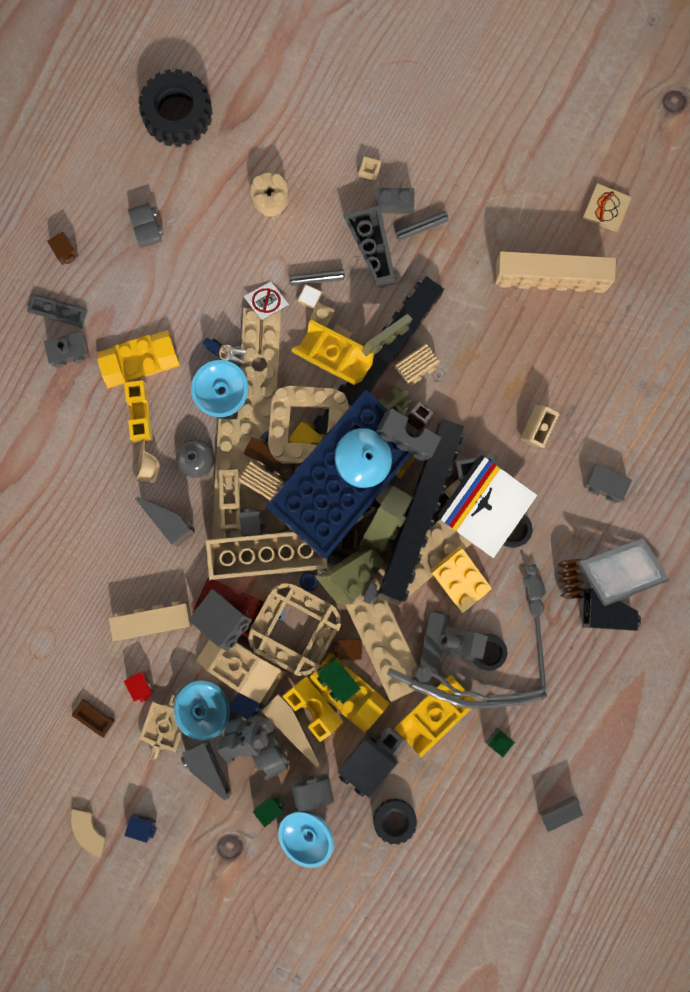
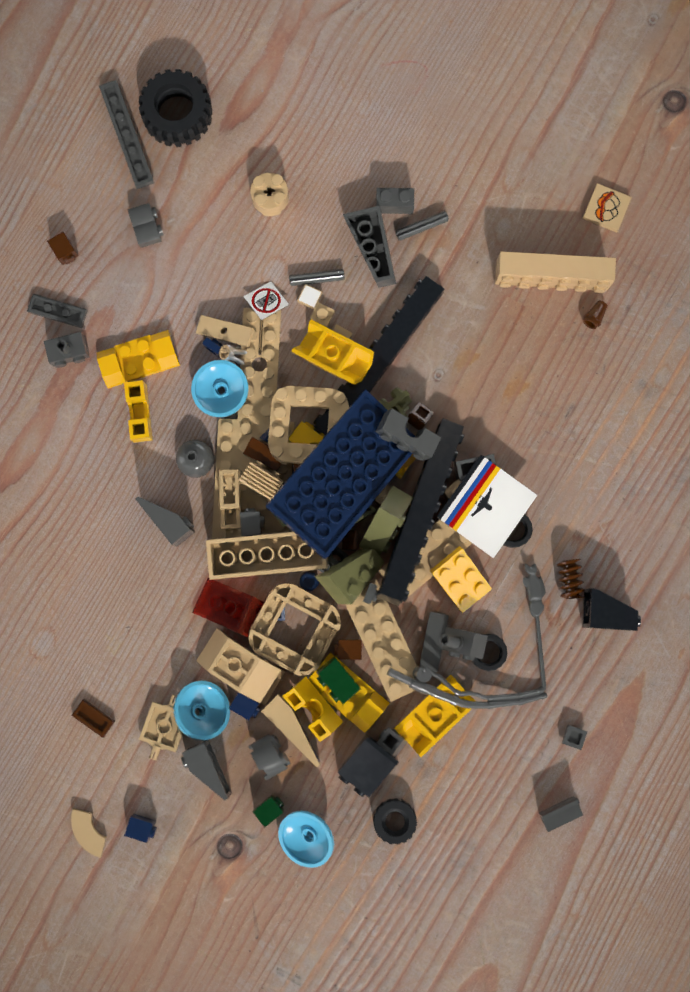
tan brick [109,601,192,642] -> none
red brick [124,671,154,703] -> none
tan piece [134,440,160,485] -> none
dark grey panel [189,589,252,651] -> none
dark grey hips [216,715,275,763] -> none
dark grey brick [291,773,334,811] -> none
medium azure dish [335,429,392,488] -> none
tan plate [359,156,382,181] -> none
olive plate [361,314,413,357] -> none
tan brick [394,343,439,386] -> none
dark green brick [485,728,515,757] -> none
tan brick [520,405,560,448] -> none
clear door [578,538,669,606] -> none
dark grey brick [584,464,632,504] -> none
none -> dark grey plate [99,80,154,189]
none -> tan tile [196,315,254,347]
none -> dark grey plate [562,725,587,750]
none -> reddish brown cone [583,300,608,329]

